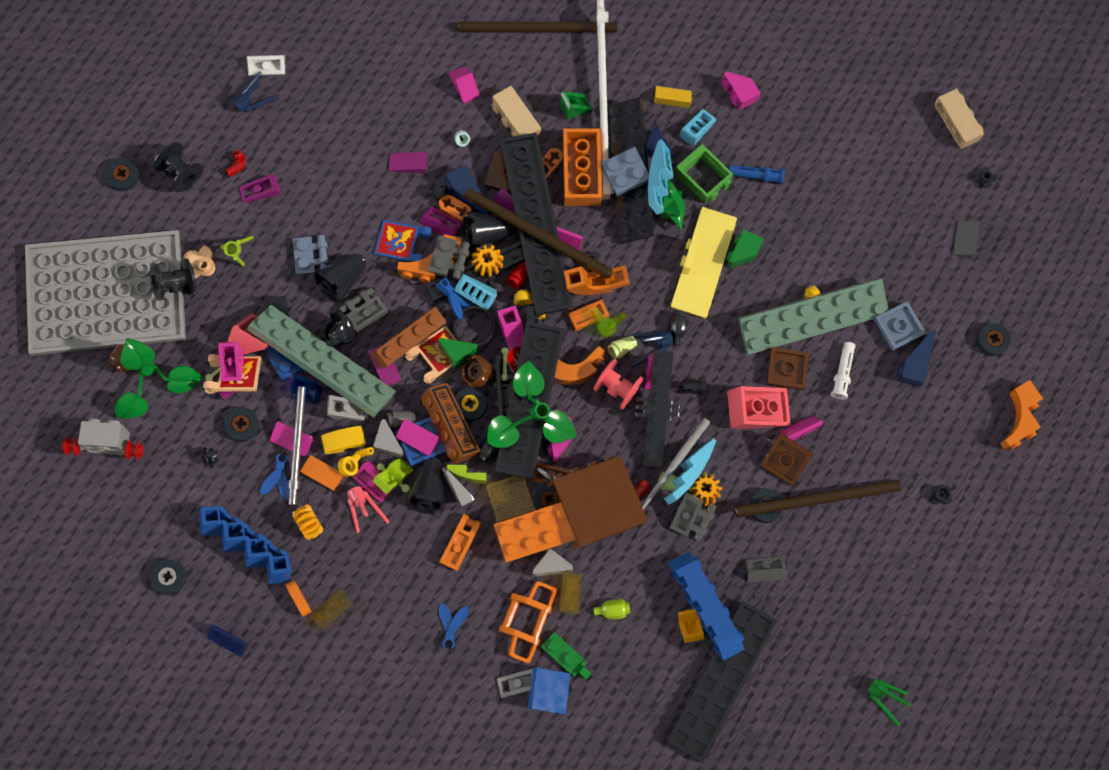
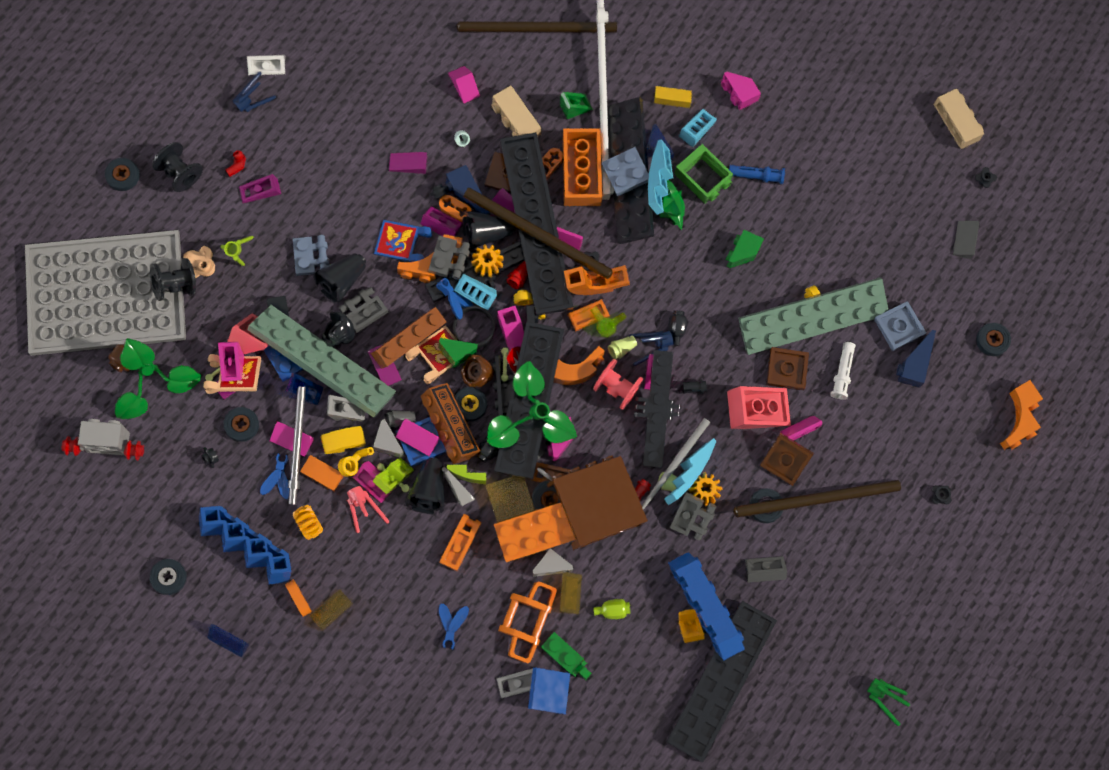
light yellow bracket [671,207,737,319] -> none

